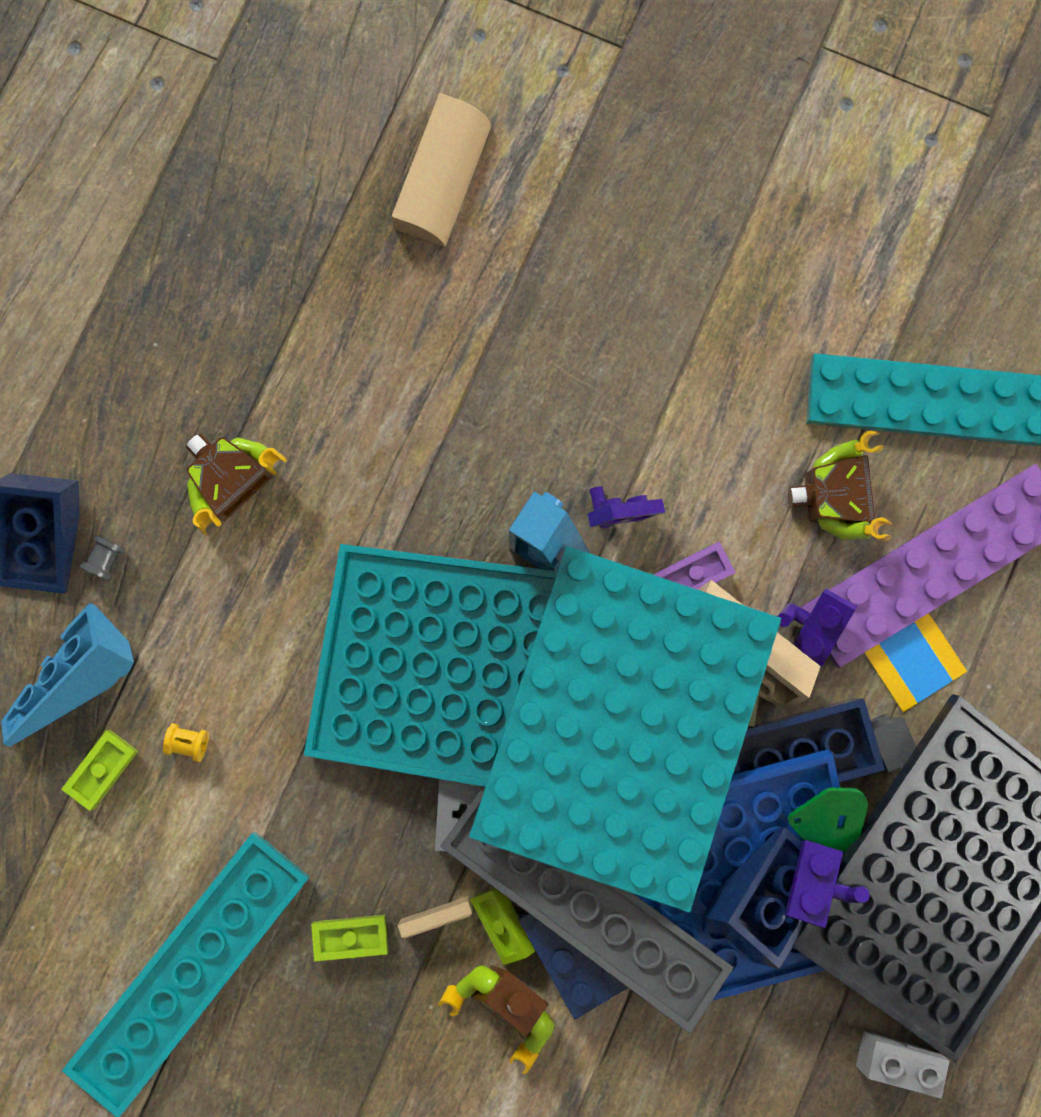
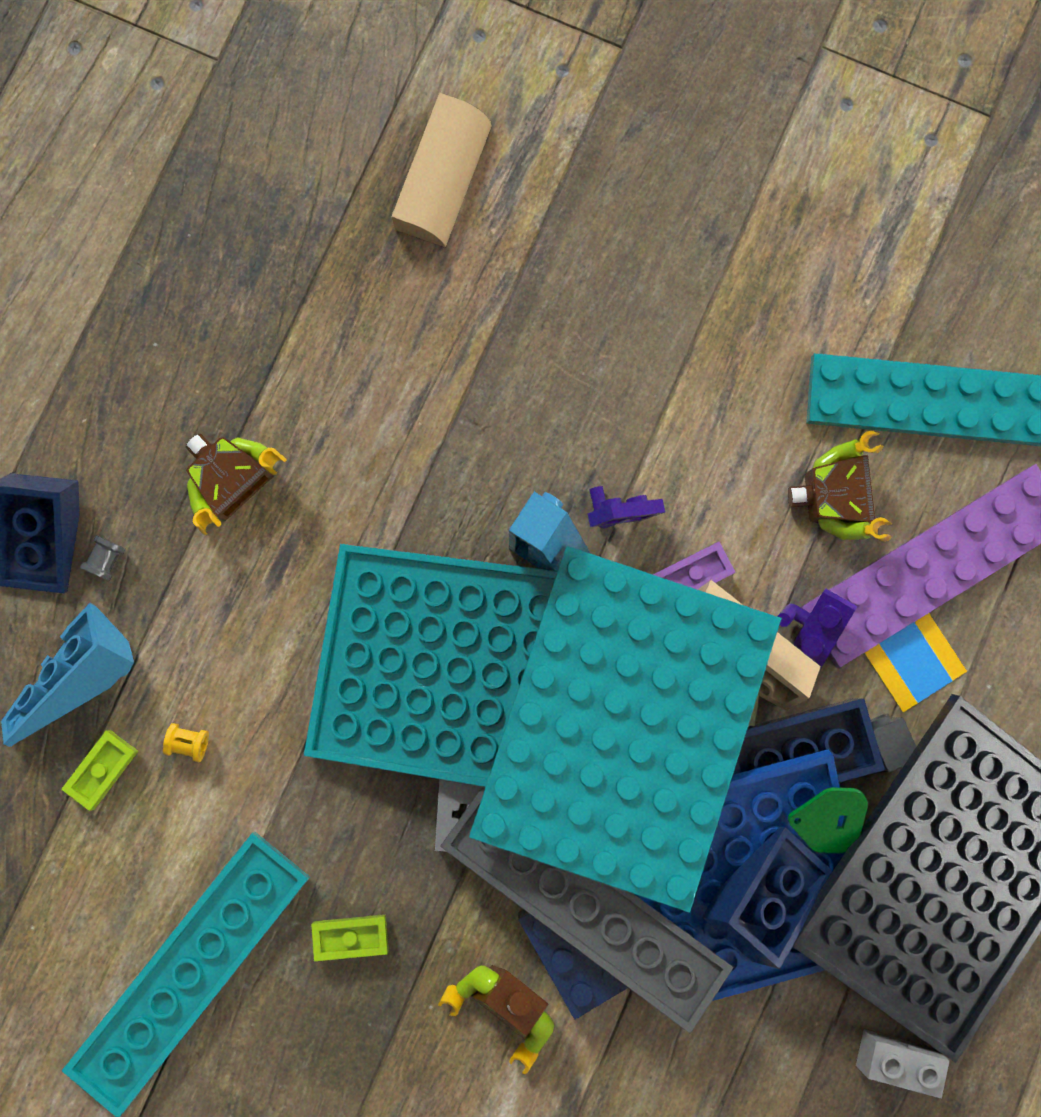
tan tile [398,896,473,939] -> none
lime plate [470,887,535,965] -> none
dark purple plate [785,840,870,928] -> none

